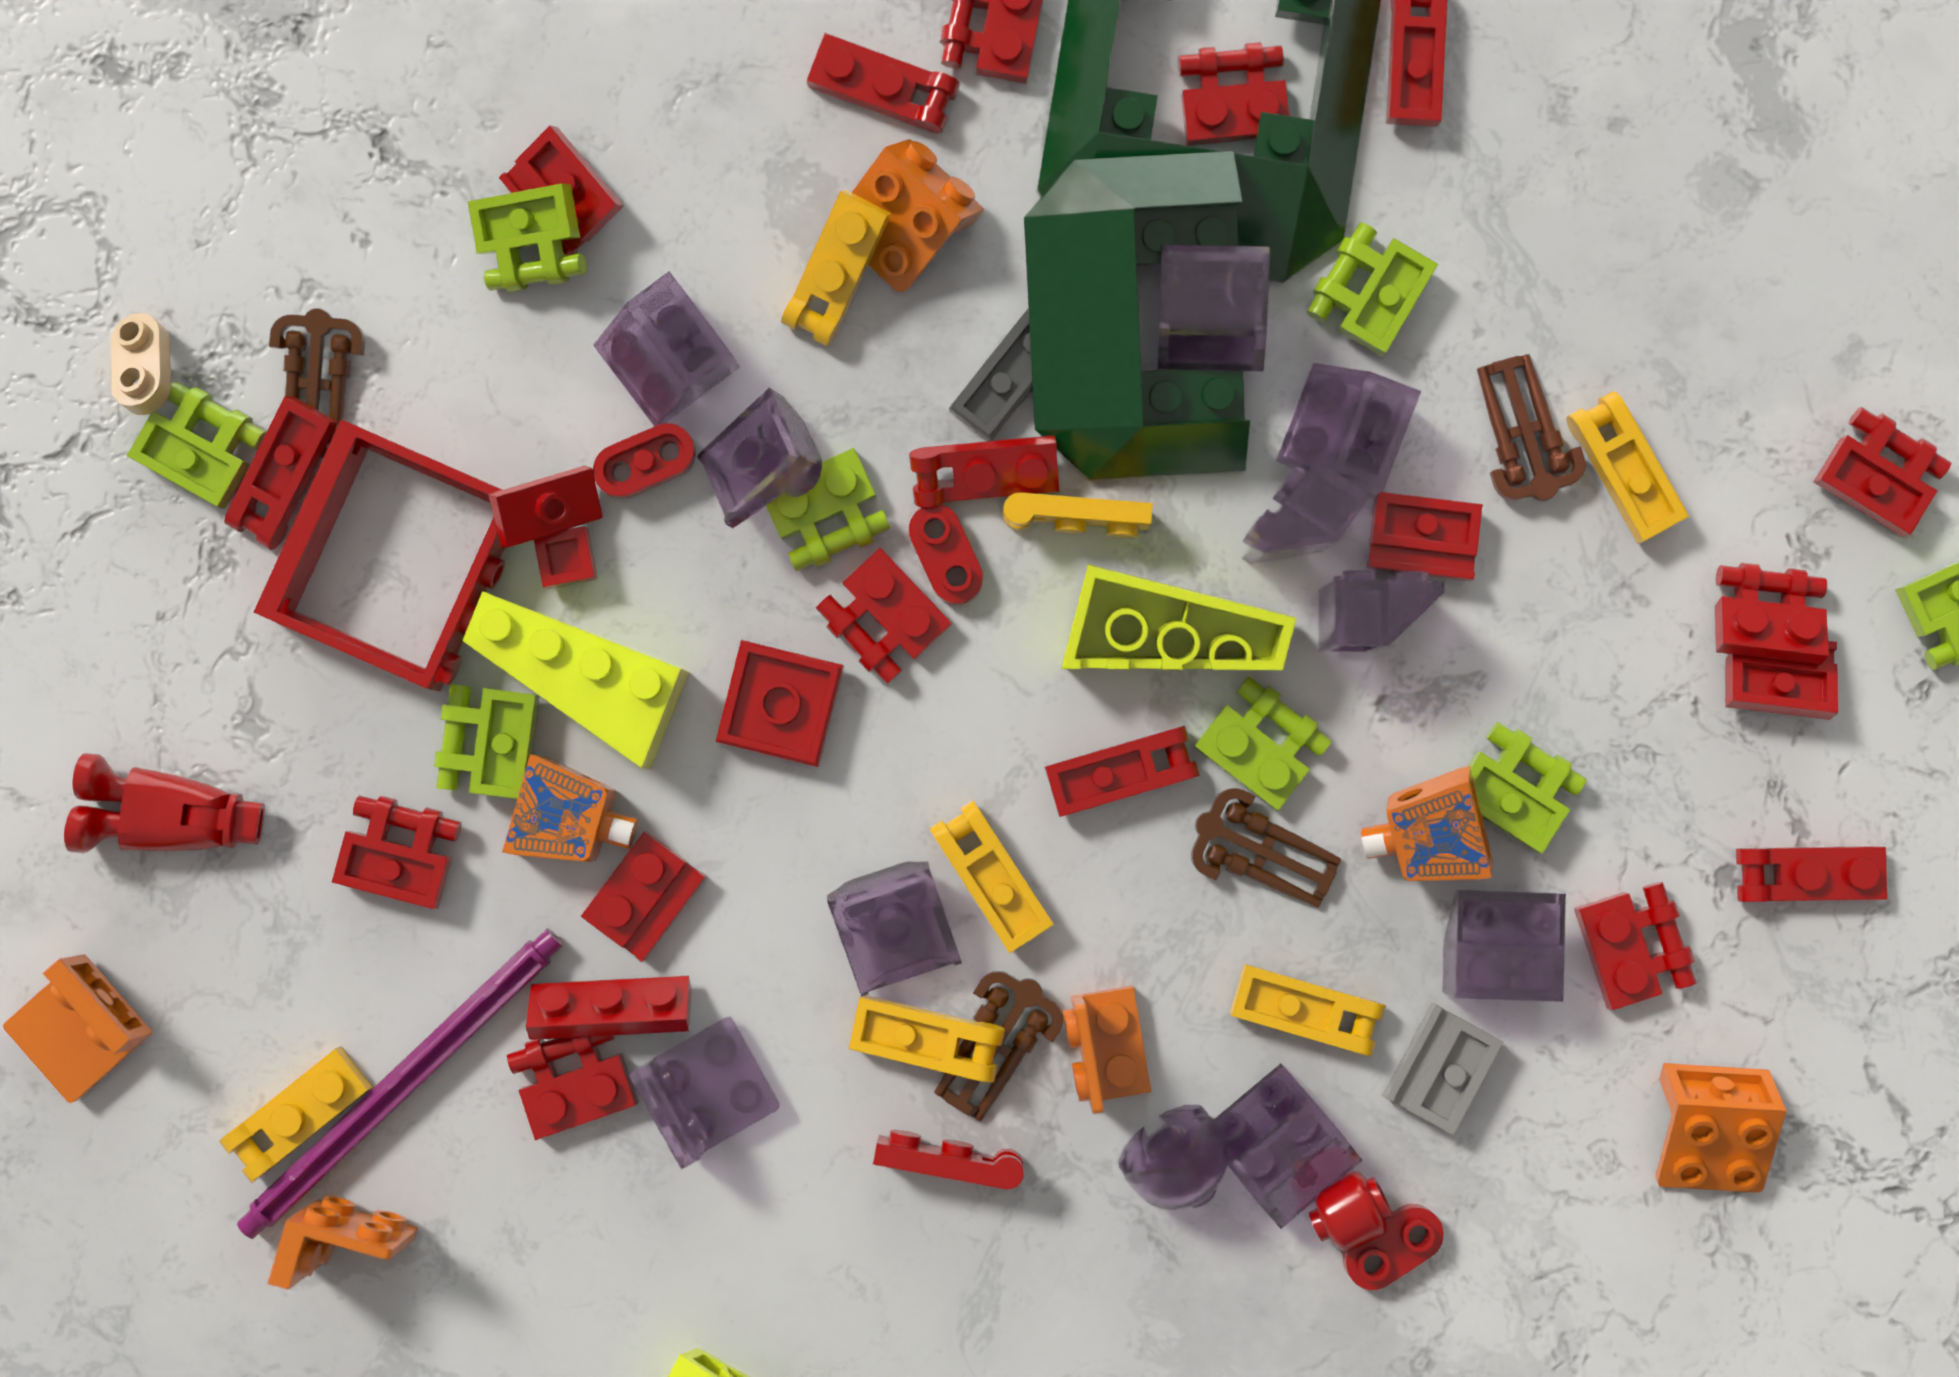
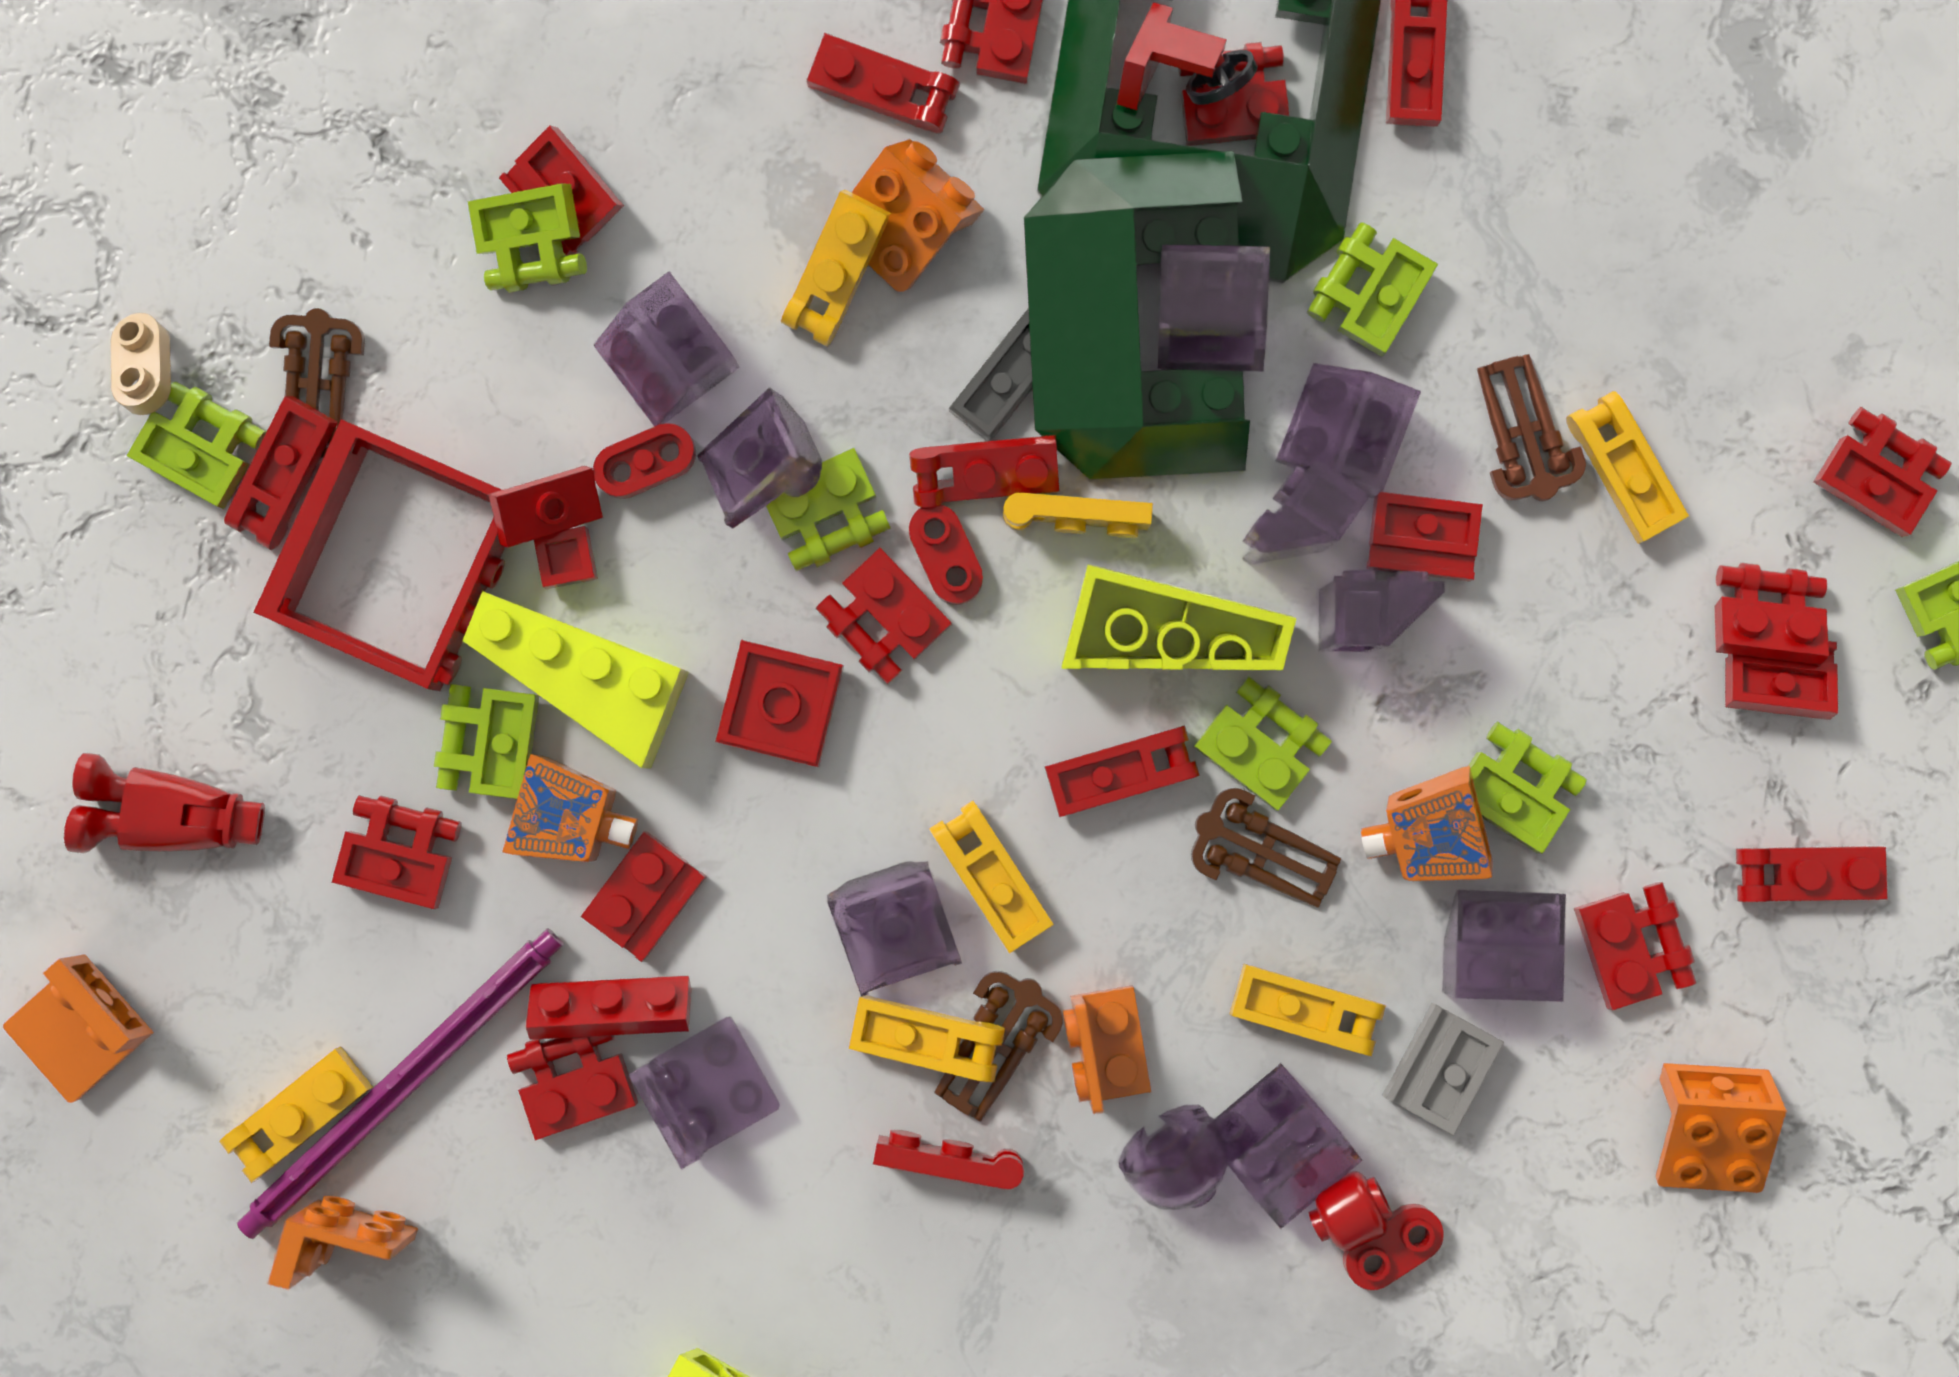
none -> piece [1117,2,1258,110]

